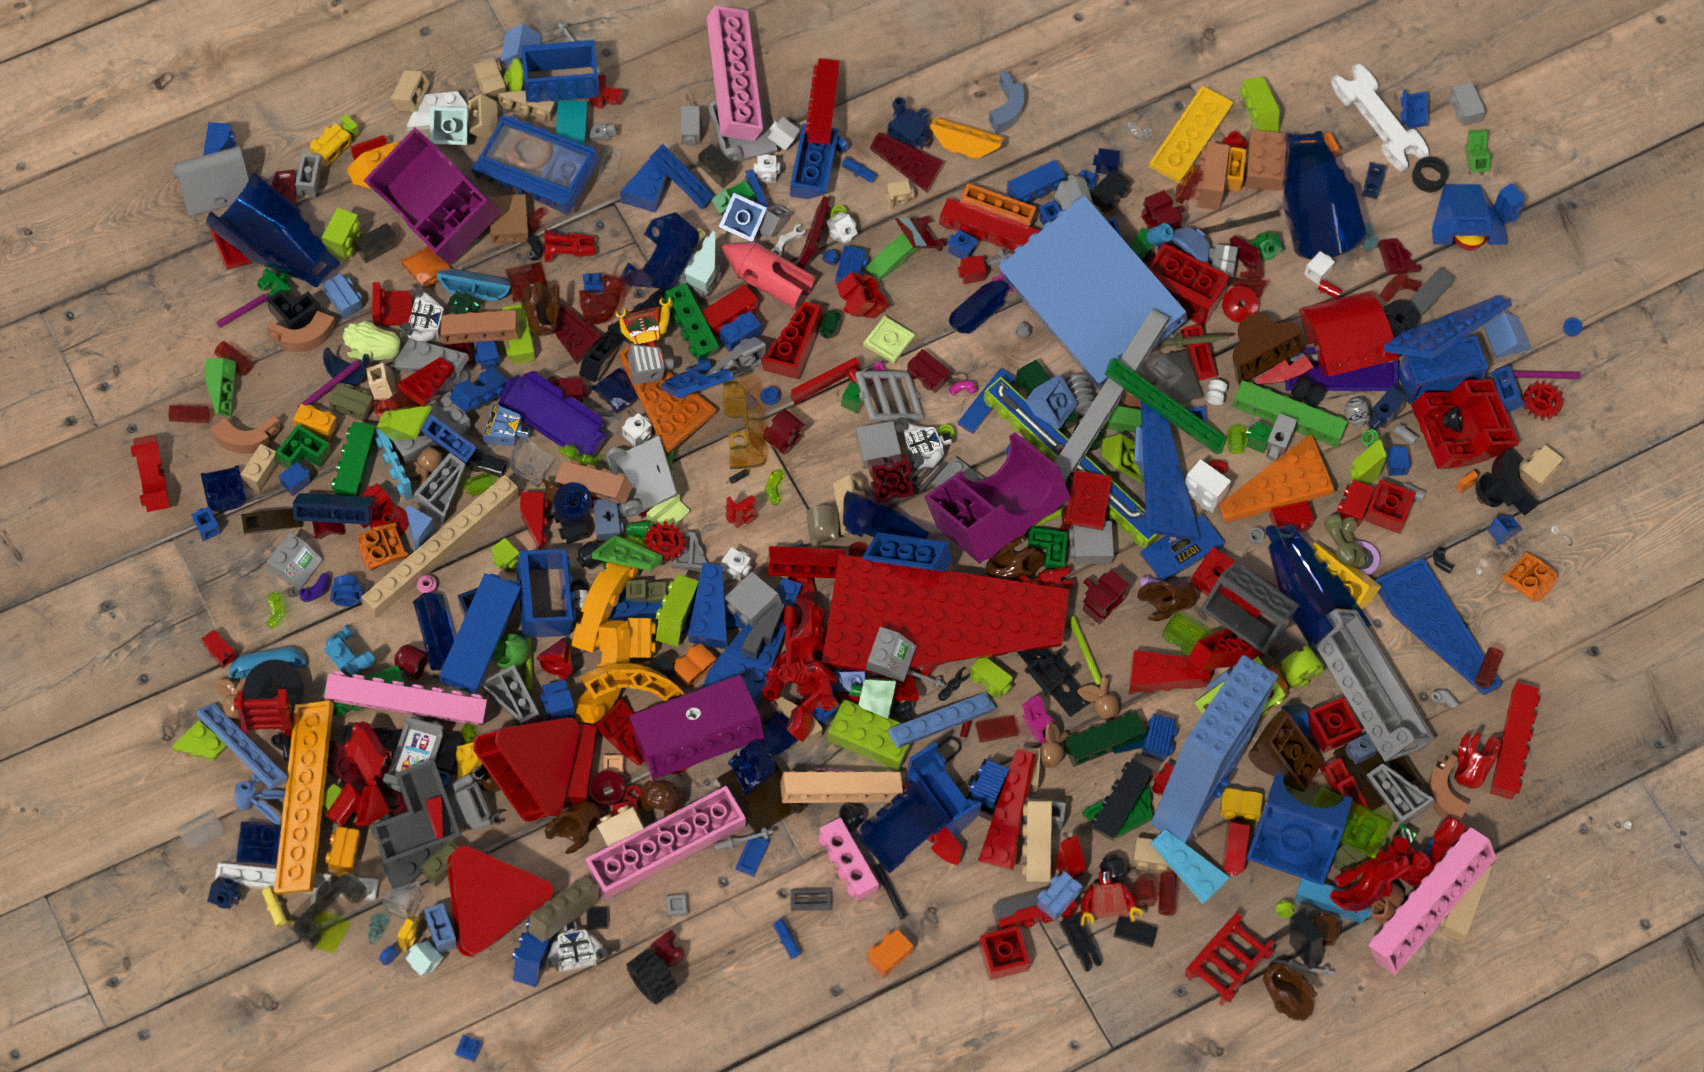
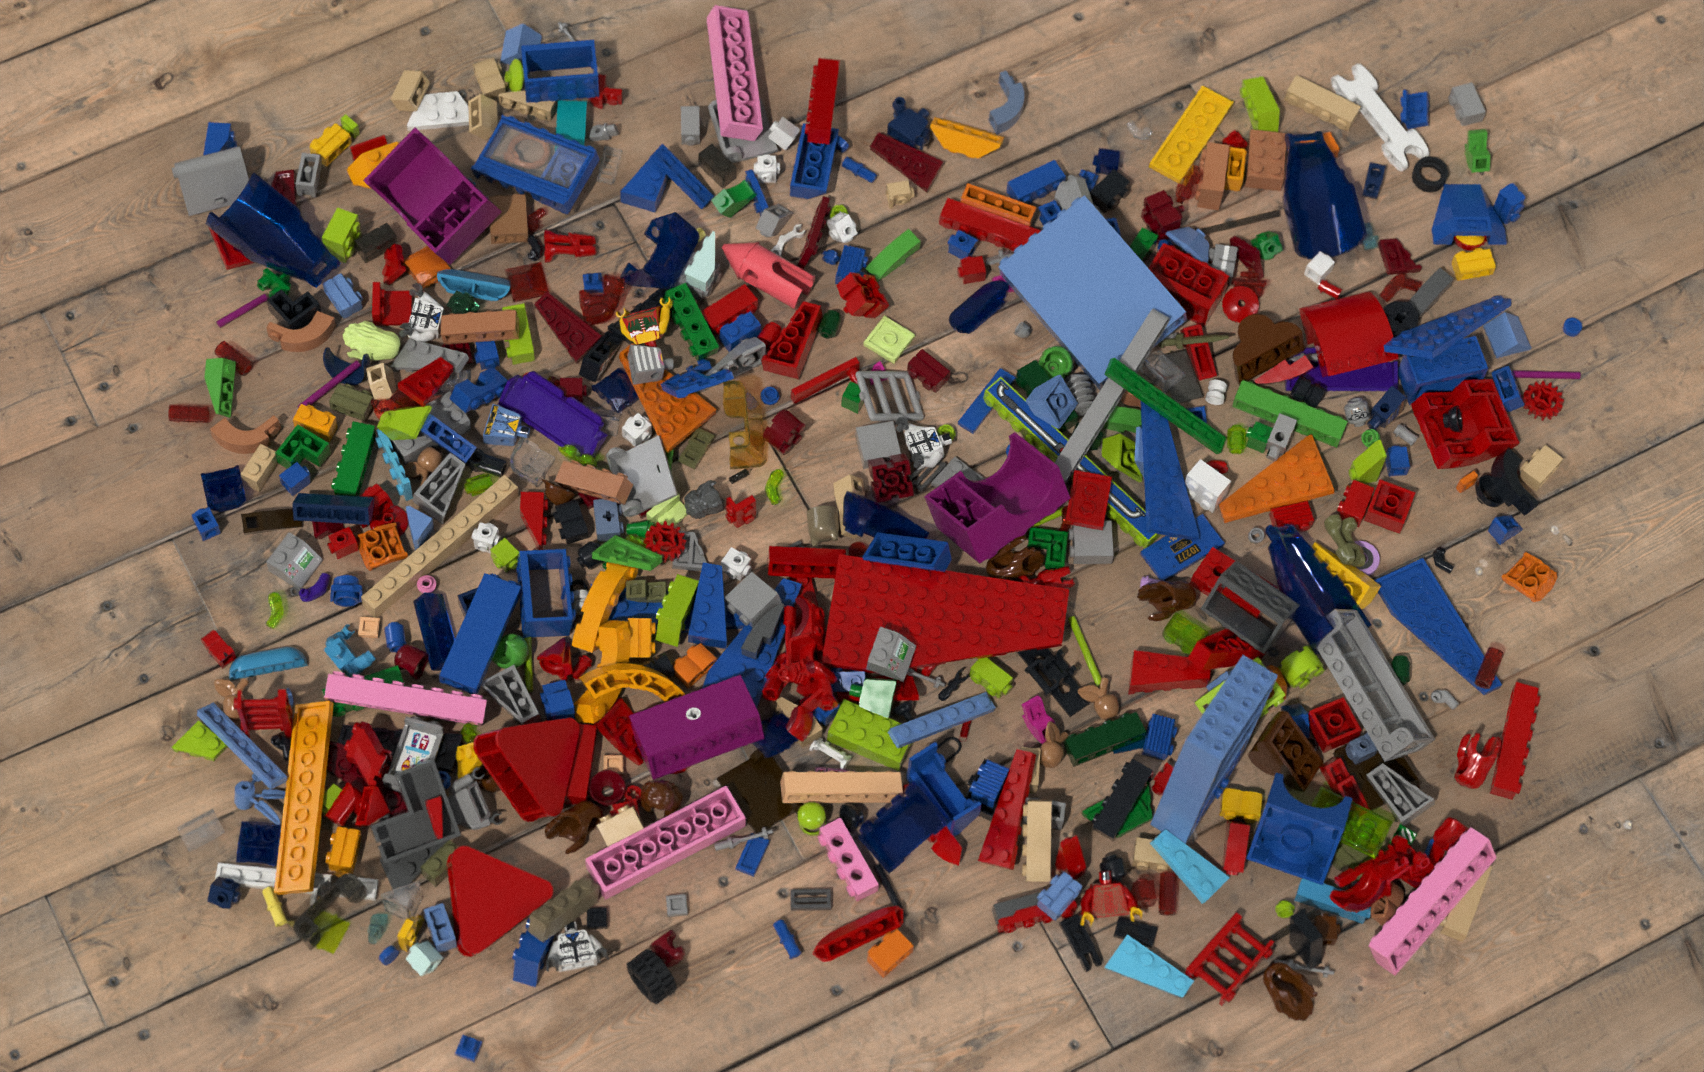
red brick [130,434,170,512] -> none
black piece [244,660,304,712] -> none
light aqua brick [430,107,468,145] -> none
reddish brown hair [520,282,560,336] -> none
clear blue dish [553,482,592,520] -> none
medium blue slope [719,193,767,242] -> none
clear blue slope [728,740,776,796] -> none
dark red flag [895,216,947,251] -> none
dark pink arm [948,380,977,396] -> none
clear red plate [975,715,1018,743] -> none
red brick [978,926,1030,980] -> none
dark red brick [1082,570,1129,625] -> none
dark azure brick [1147,223,1173,246] -> none
light grey pin [1402,483,1426,502] -> none
nougat arch [1428,754,1469,821] -> none
none -> red brick [327,527,359,559]
none -> light nougat tile [358,617,380,638]
none -> red wing [382,243,406,285]
none -> blue brick [384,622,406,652]
none -> white brick [472,522,501,553]
none -> red pin [570,655,593,681]
none -> olive slope [678,428,715,470]
none -> dark grey hair [684,480,724,519]
none -> red brick [757,322,782,350]
none -> lime helmet [797,802,827,836]
none -> white piece [809,737,852,770]
none -> red brick [812,906,904,962]
none -> bright green piece [1039,346,1073,379]
none -> medium azure wing [1104,935,1194,998]
none -> tan brick [1284,75,1361,132]
none -> dark green brick [1391,655,1410,685]
none -> yellow brick [1452,248,1496,281]

